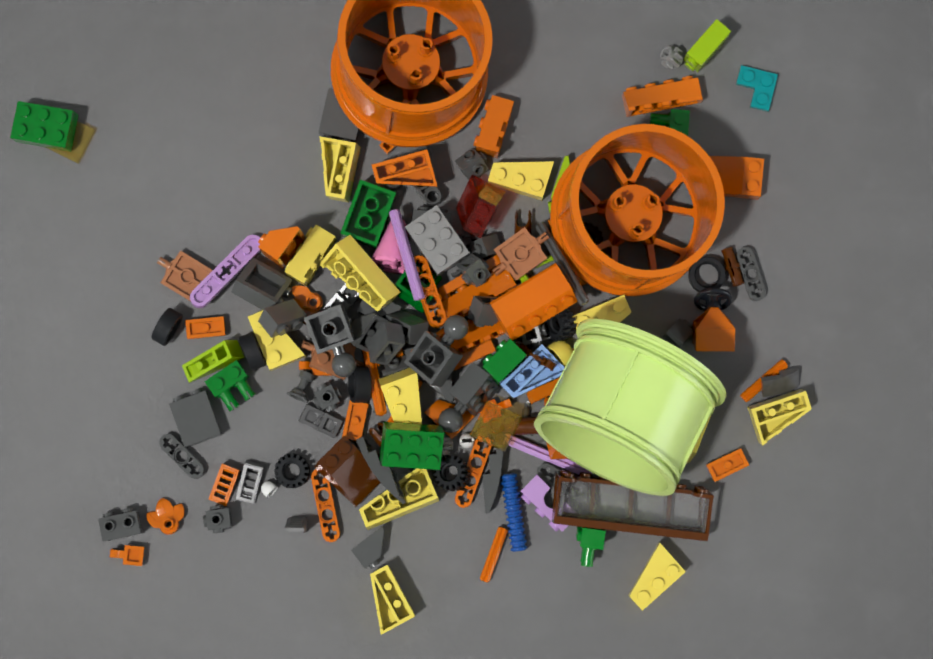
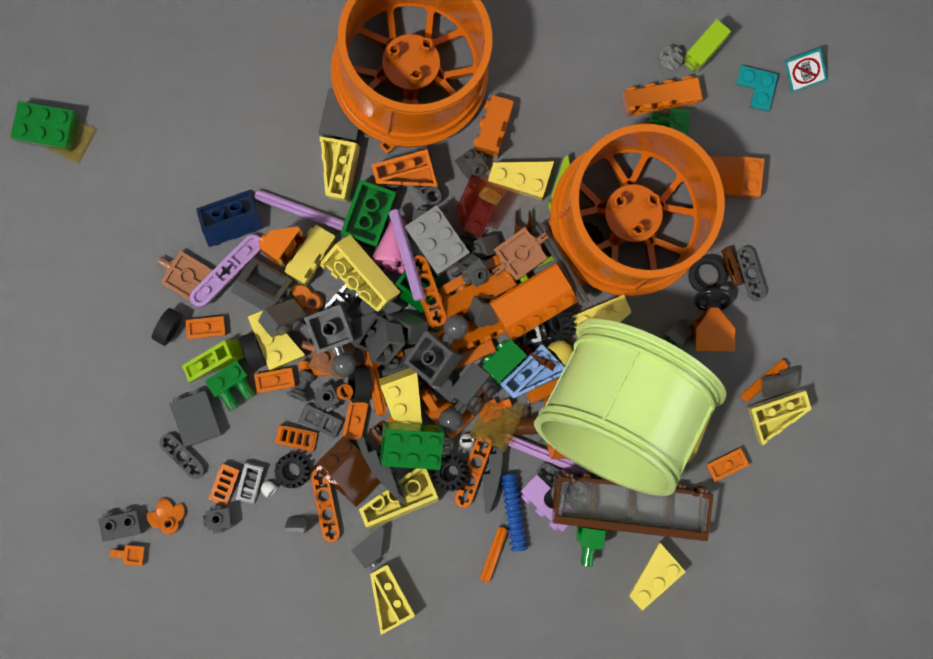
none -> dark blue slope [196,190,263,247]
none -> lavender axle [254,190,345,231]
none -> orange plate [254,368,296,394]
none -> orange slope [275,425,318,452]
none -> orange hinge [336,384,353,400]
none -> orange plate [419,384,438,413]
none -> piece [784,47,827,93]

